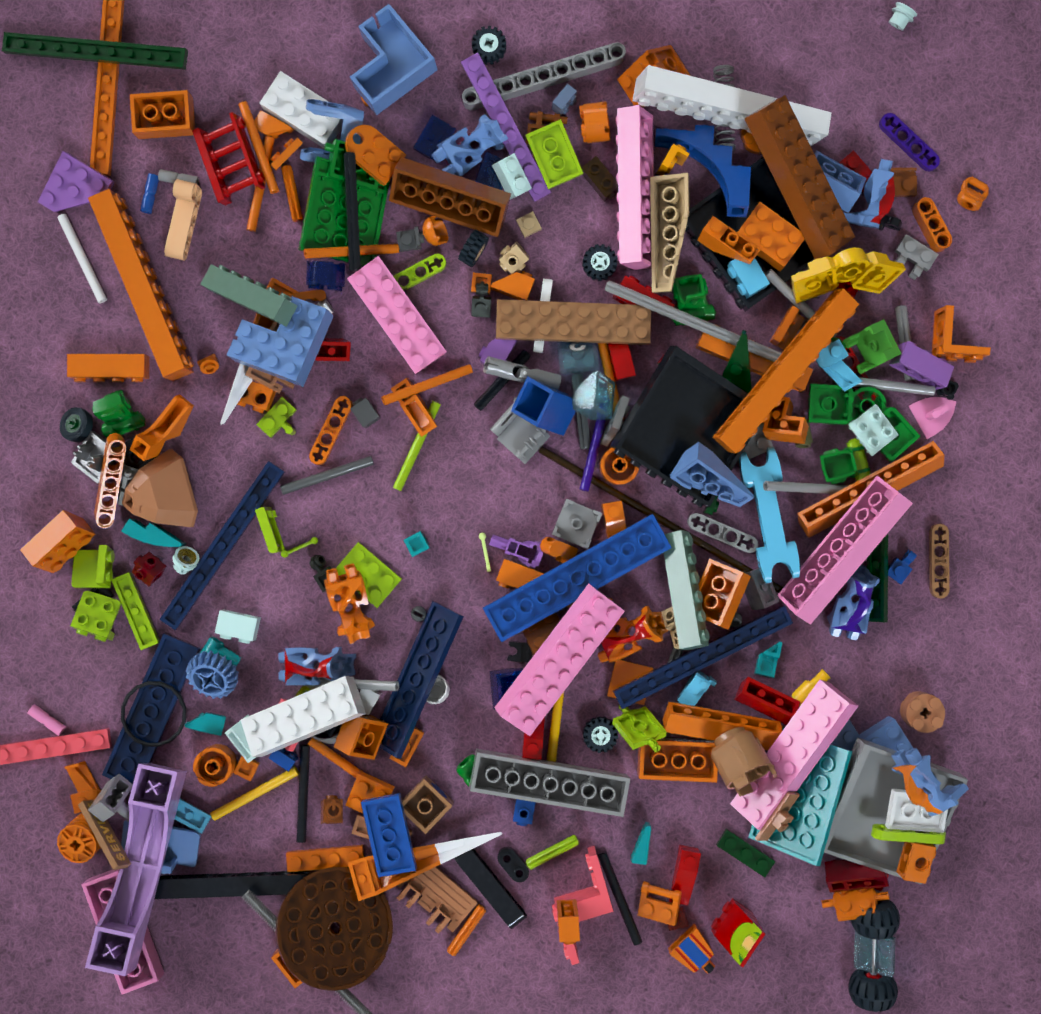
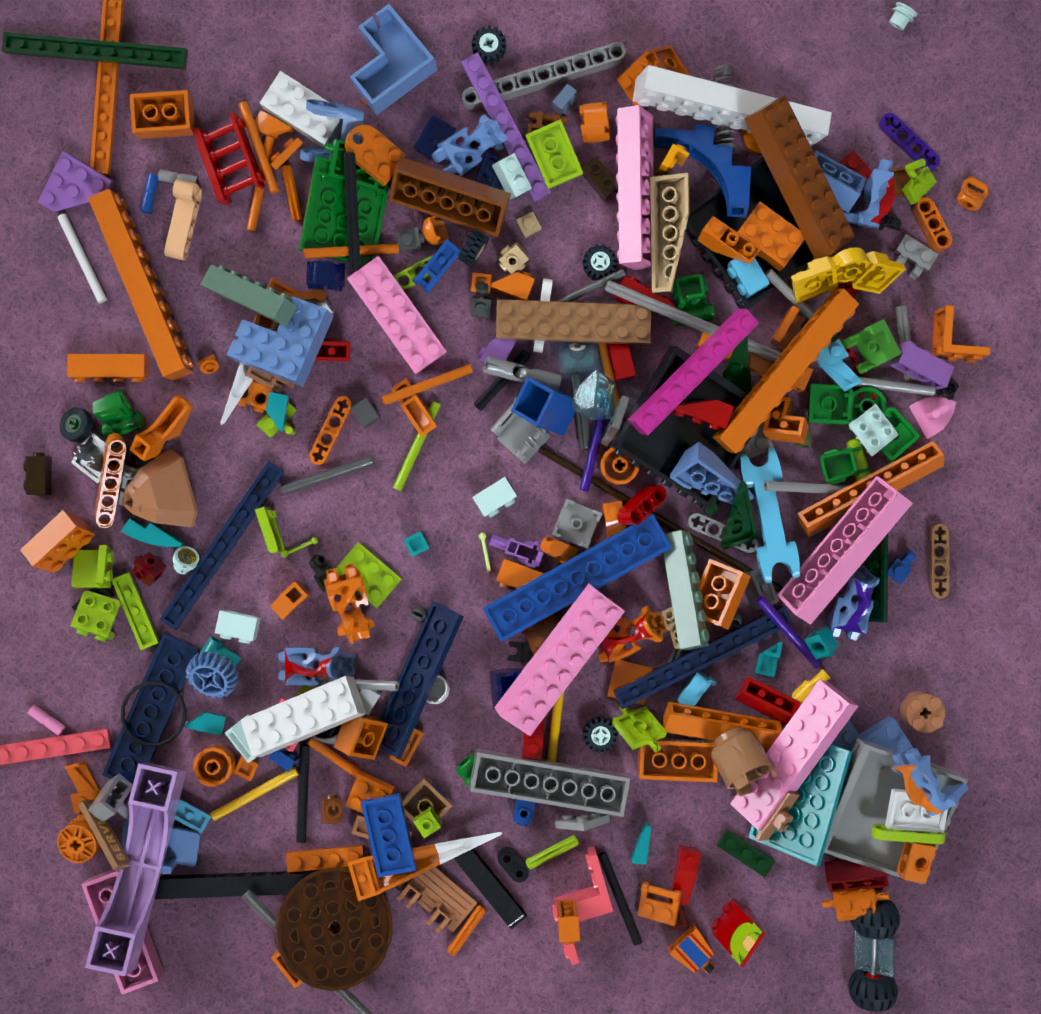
none -> dark brown brick [23,452,52,495]
none -> teal slope [266,392,290,432]
none -> orange slope [270,580,311,620]
none -> blue plate [413,239,461,294]
none -> lime brick [413,806,442,838]
none -> light aqua piece [472,477,517,518]
none -> dark grey piece [554,269,626,302]
none -> light grey plate [555,812,610,831]
none -> red beam [617,485,666,525]
none -> dark pink brick [628,309,759,436]
none -> red slope [672,399,734,431]
none -> dark green wing [721,481,758,550]
none -> dark purple piece [756,596,822,668]
none -> teal brick [804,626,839,660]
none -> lime plate [902,159,937,205]

